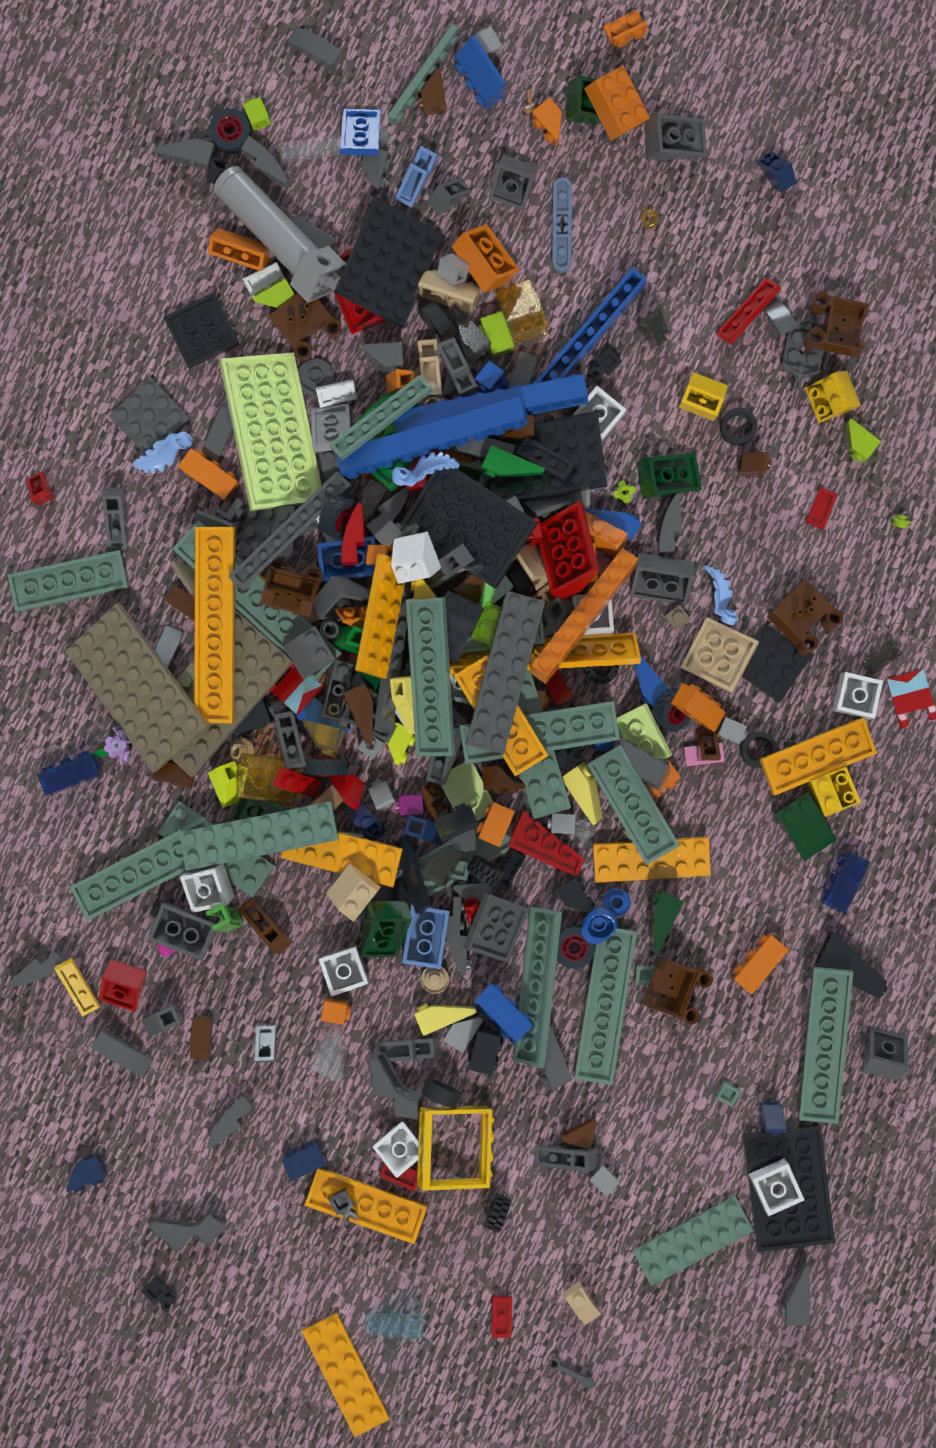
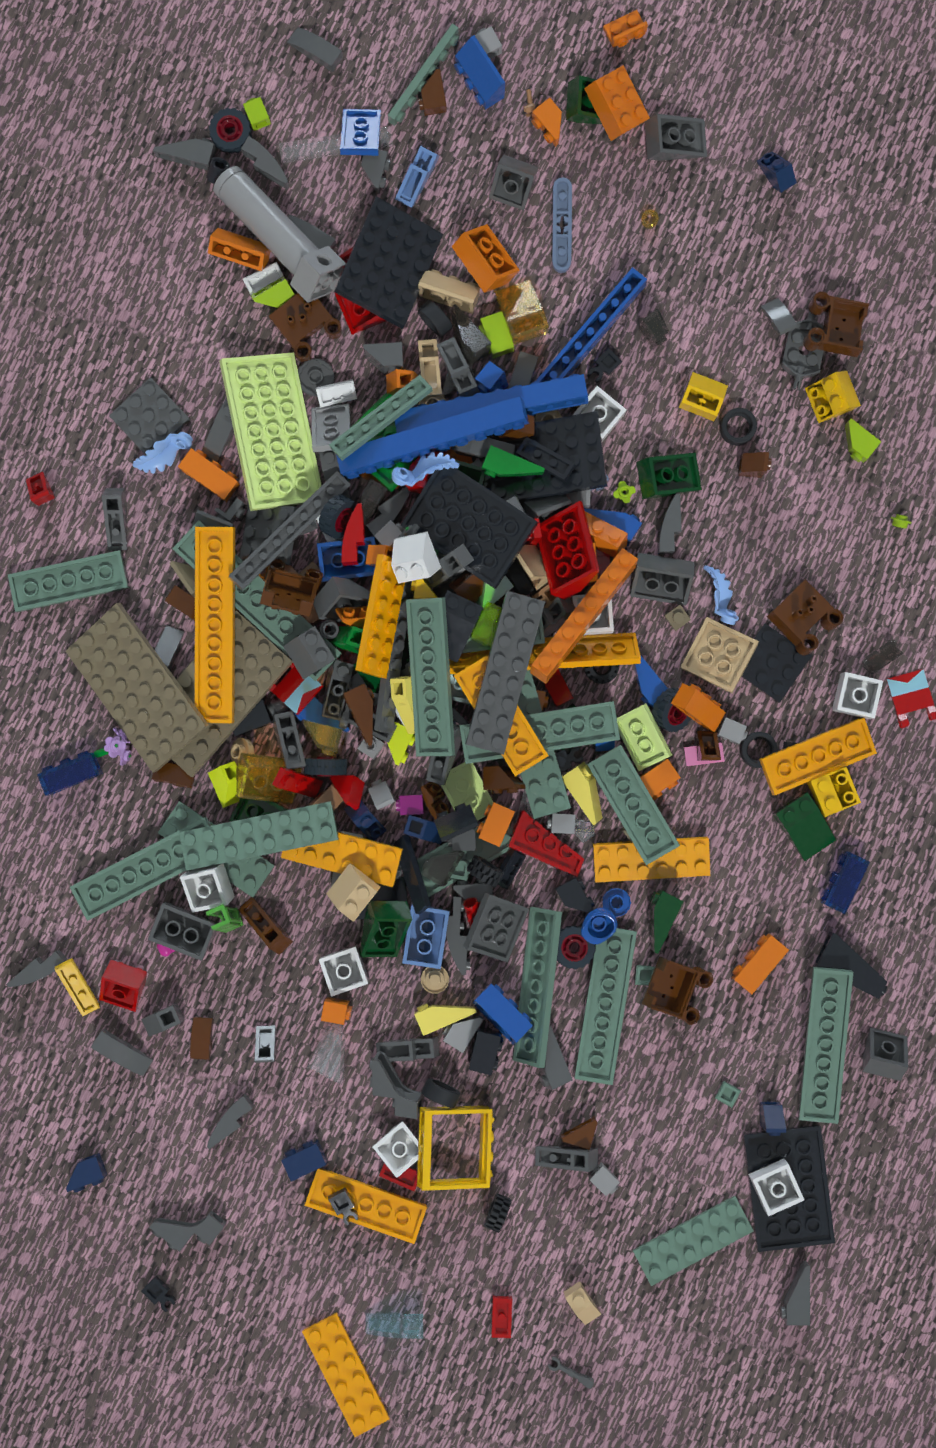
black plate [163,292,240,369] -> none
dark grey slope [427,178,472,215] -> none
light grey brick [437,253,470,286] -> none
dark grey slope [618,738,671,791] -> none
red tile [716,278,781,345] -> none
red tile [805,487,838,530] -> none

